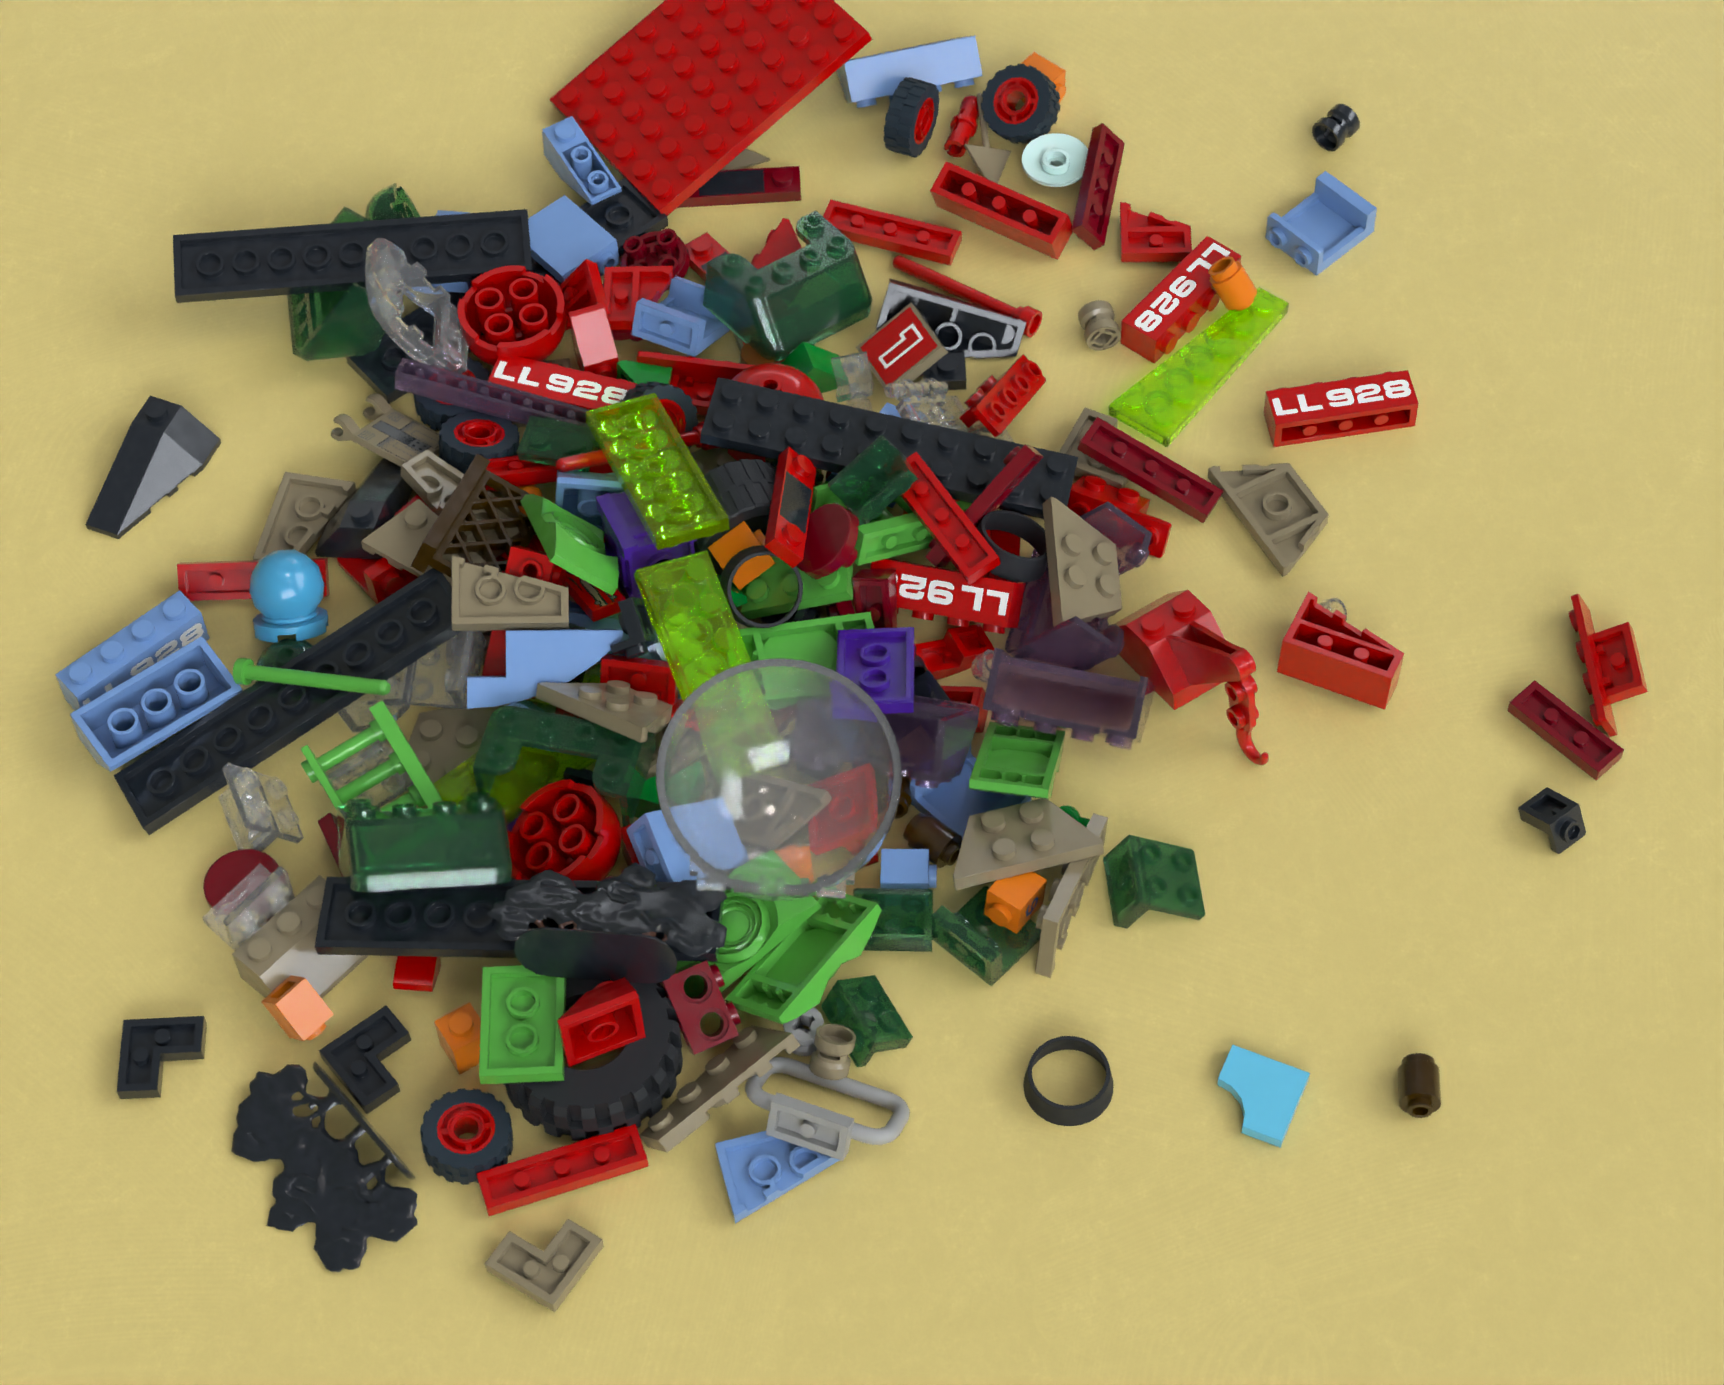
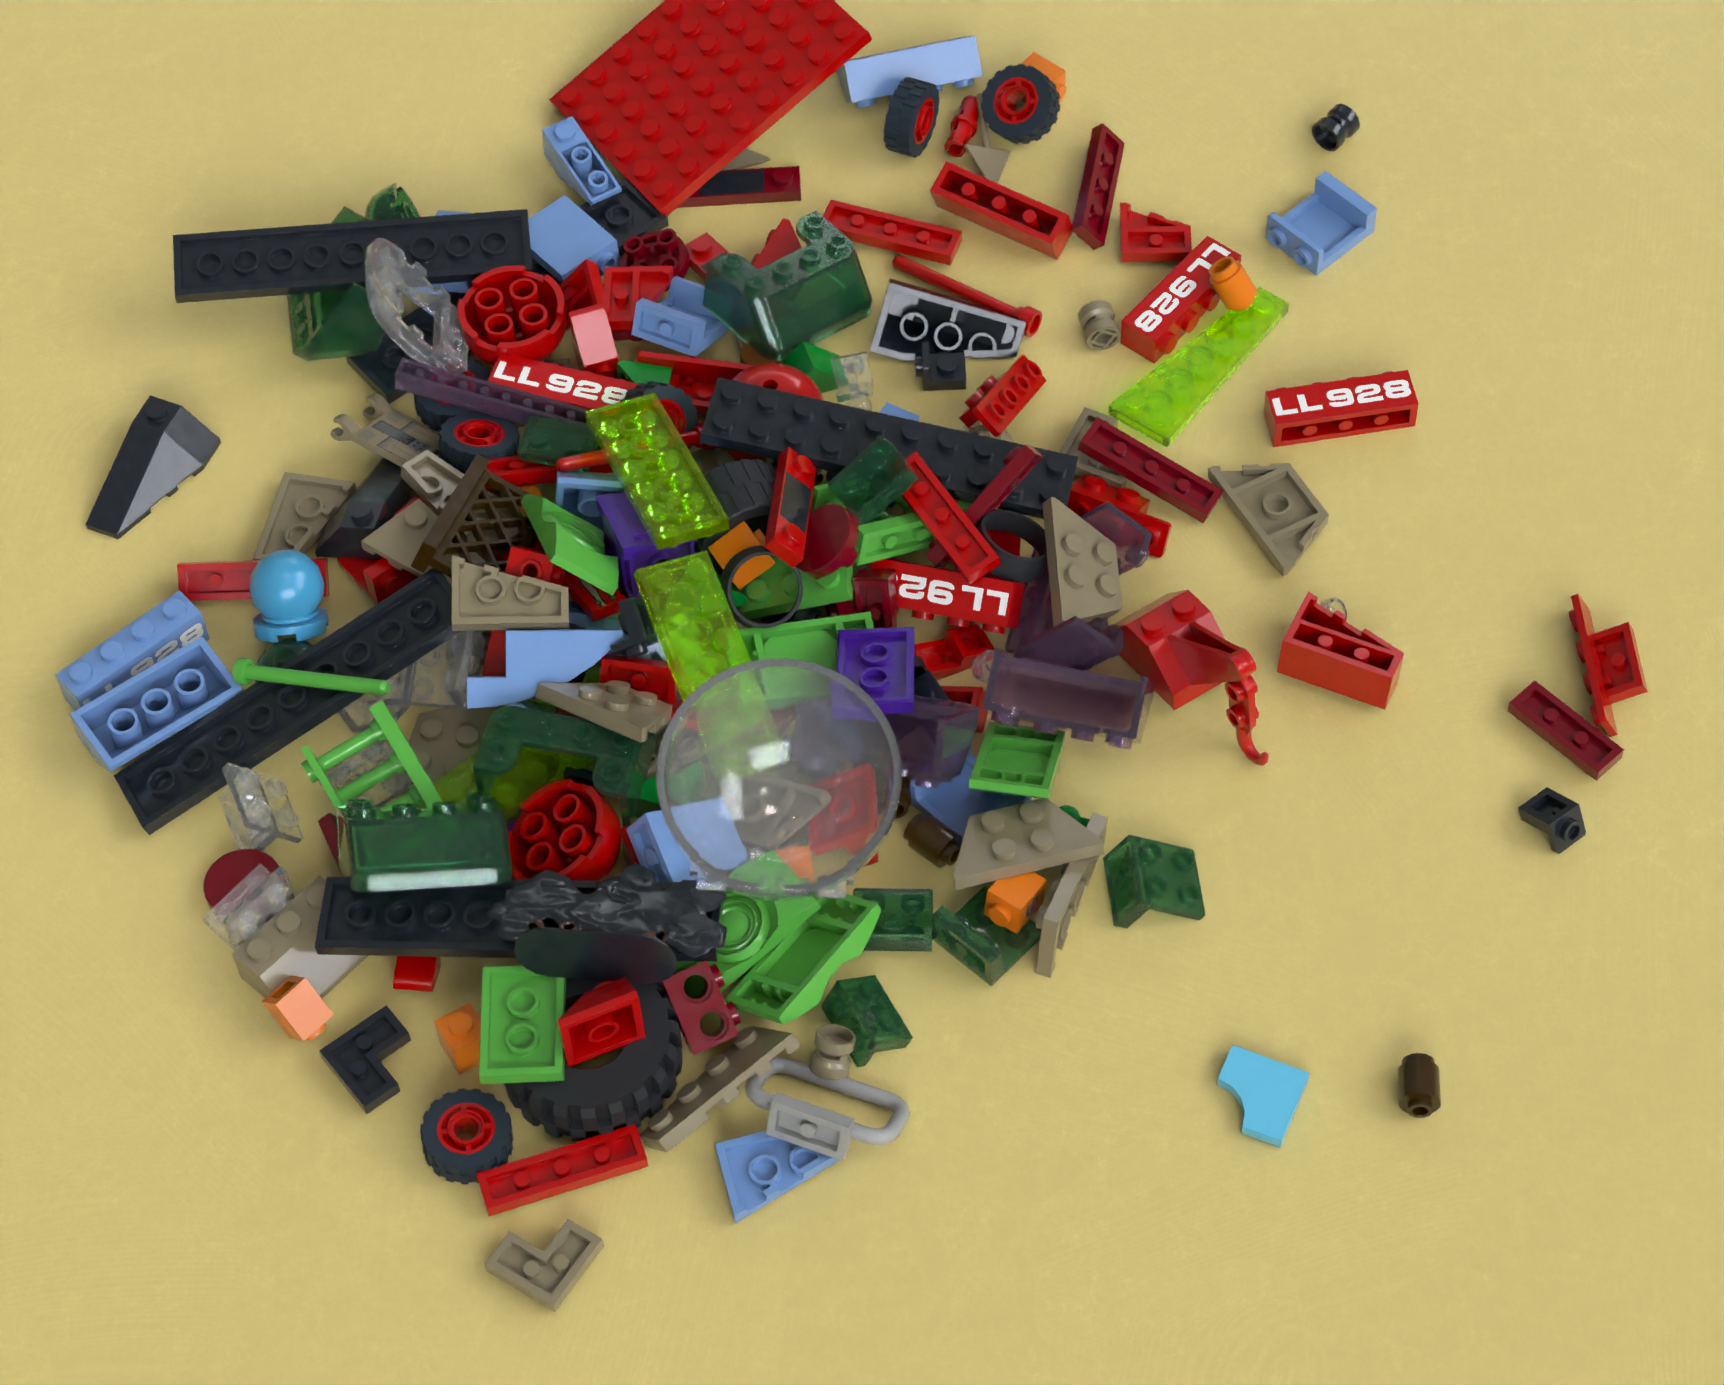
black plate [117,1016,207,1099] -> none
black plant [232,1062,418,1272] -> none
light grey wheel [783,1008,824,1056] -> none
red tile [856,303,948,397] -> none
medium blue brick [880,849,937,903] -> none
clear plate [885,378,968,432] -> none
light aqua dish [1022,133,1088,187] -> none
black tyre [1023,1036,1114,1126] -> none

